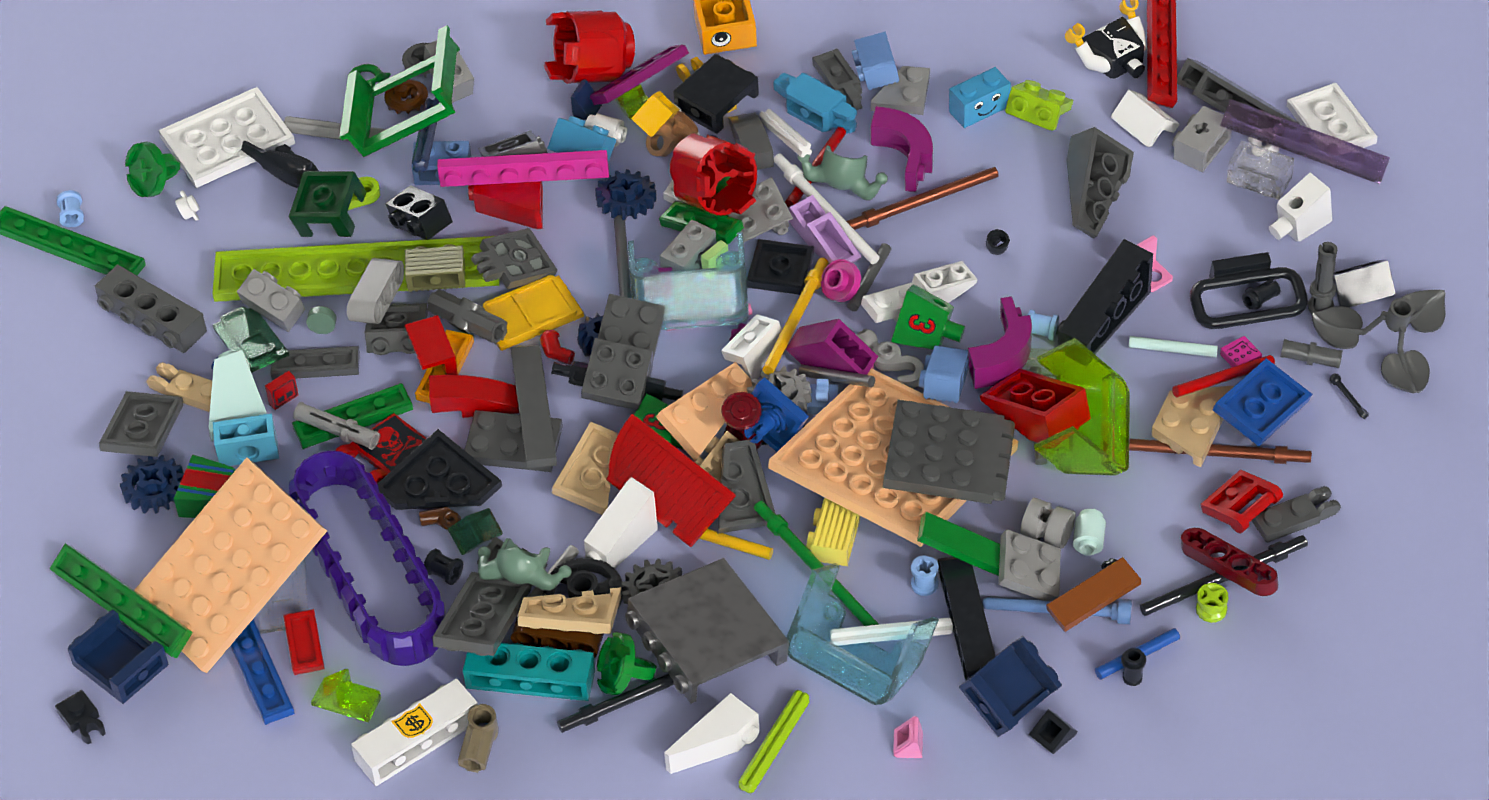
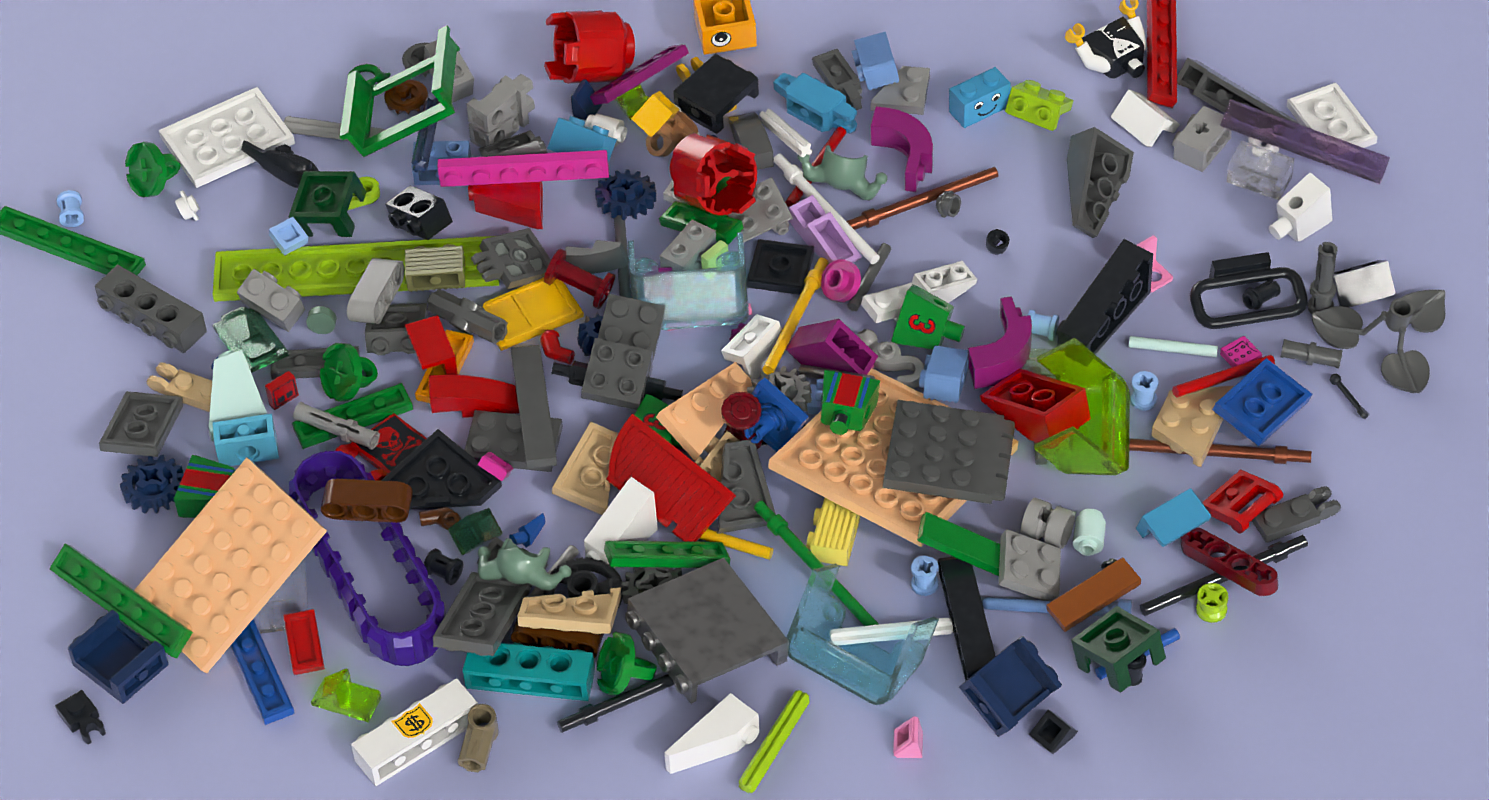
none -> light blue tile [269,217,309,256]
none -> green tile [320,343,378,401]
none -> reddish brown beam [320,479,413,523]
none -> light grey hips [466,74,535,148]
none -> dark pink tile [477,452,514,481]
none -> blue bar [509,513,546,548]
none -> dark red hose [544,248,615,309]
none -> dark grey slope [565,240,630,274]
none -> green tile [604,541,731,568]
none -> green torso [821,370,880,435]
none -> dark grey plate [936,190,961,218]
none -> dark green panel [1071,606,1166,693]
none -> light blue bush [1130,371,1158,411]
none -> dark azure panel [1136,488,1211,547]

